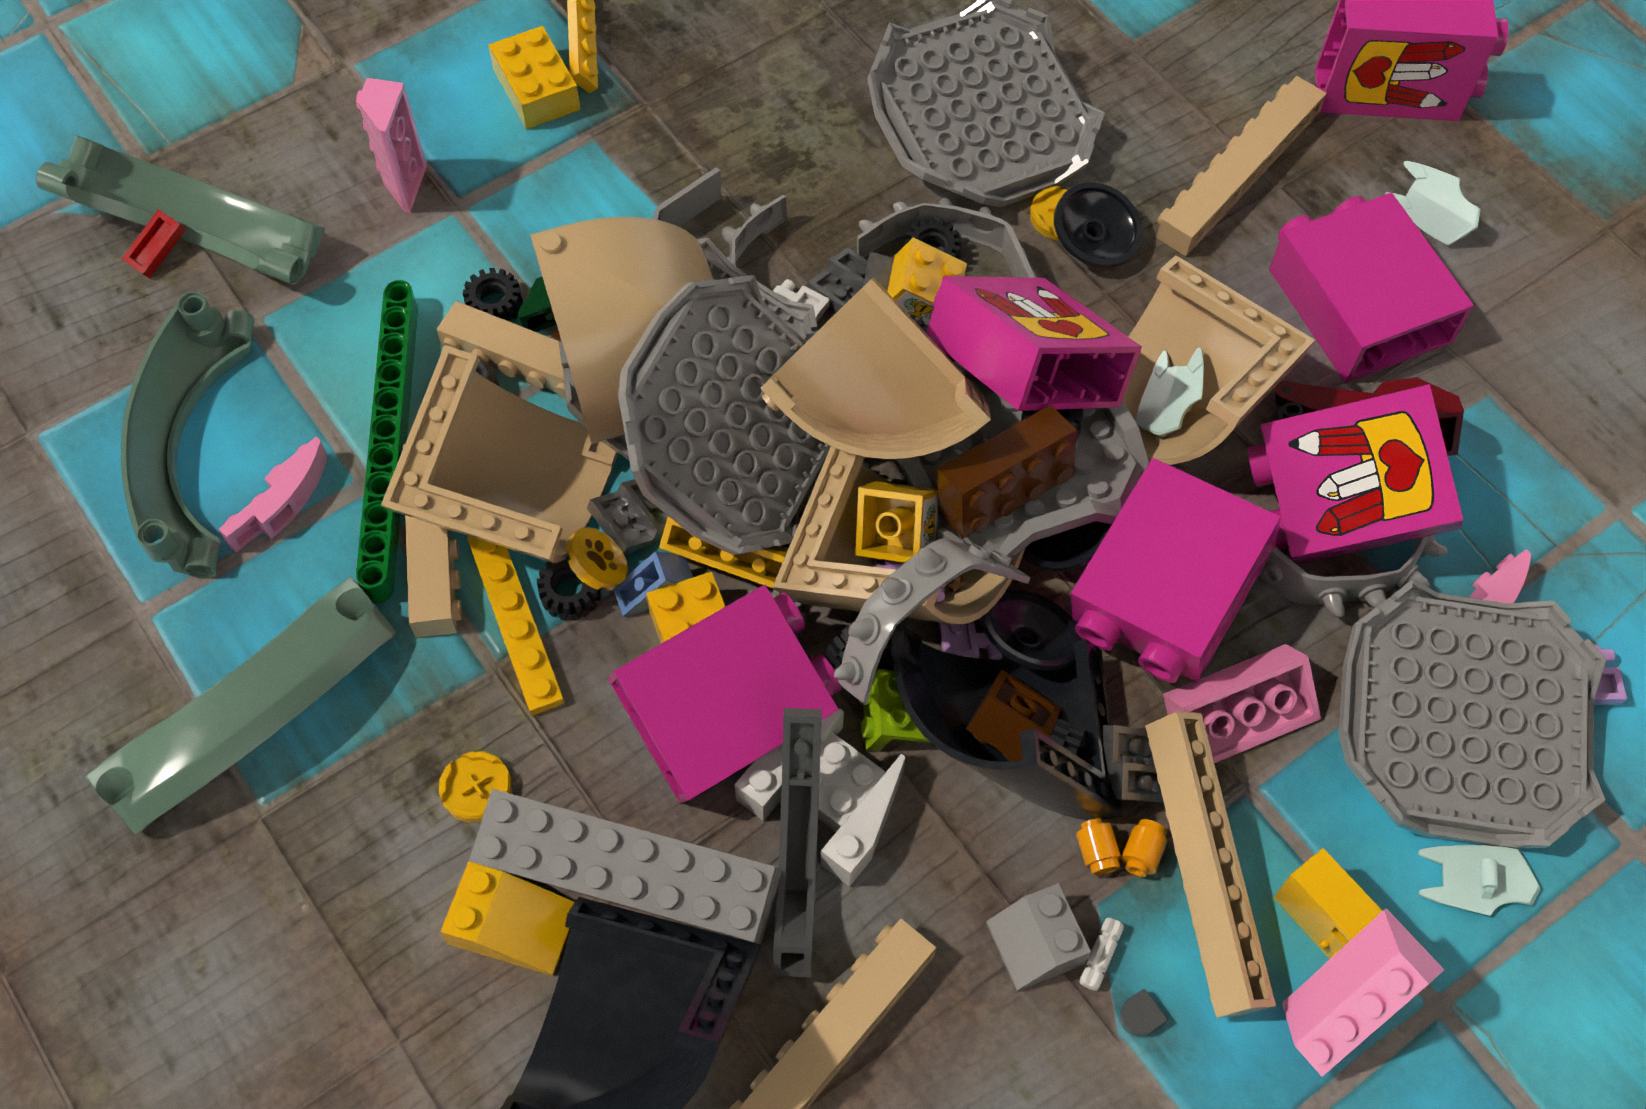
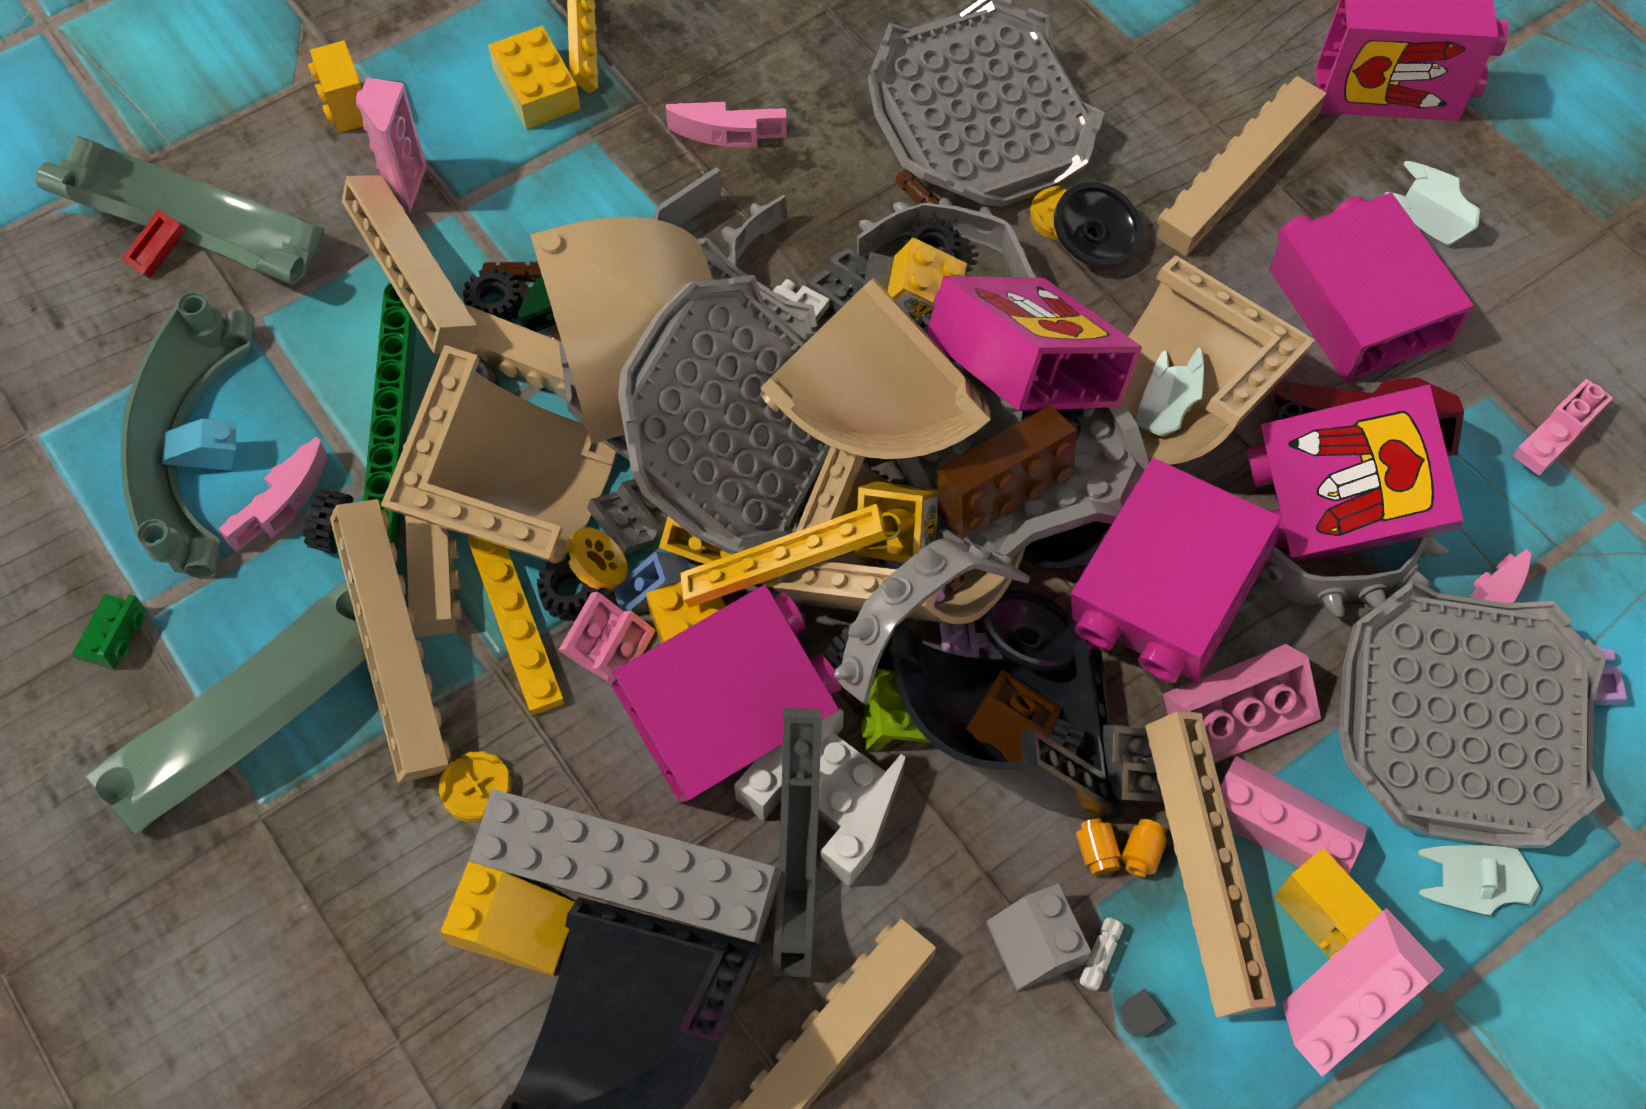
none -> green bracket [72,593,146,670]
none -> medium azure slope [162,418,237,470]
none -> black tyre [303,488,354,554]
none -> yellow brick [308,40,363,134]
none -> tan brick [330,499,450,783]
none -> tan brick [342,175,477,354]
none -> reddish brown axle [482,261,542,280]
none -> bright pink slope [559,592,656,681]
none -> bright pink slope [666,102,787,148]
none -> yellow plate [680,503,887,608]
none -> reddish brown axle [896,169,939,204]
none -> bright pink slope [1220,756,1368,875]
none -> bright pink slope [1512,379,1613,476]

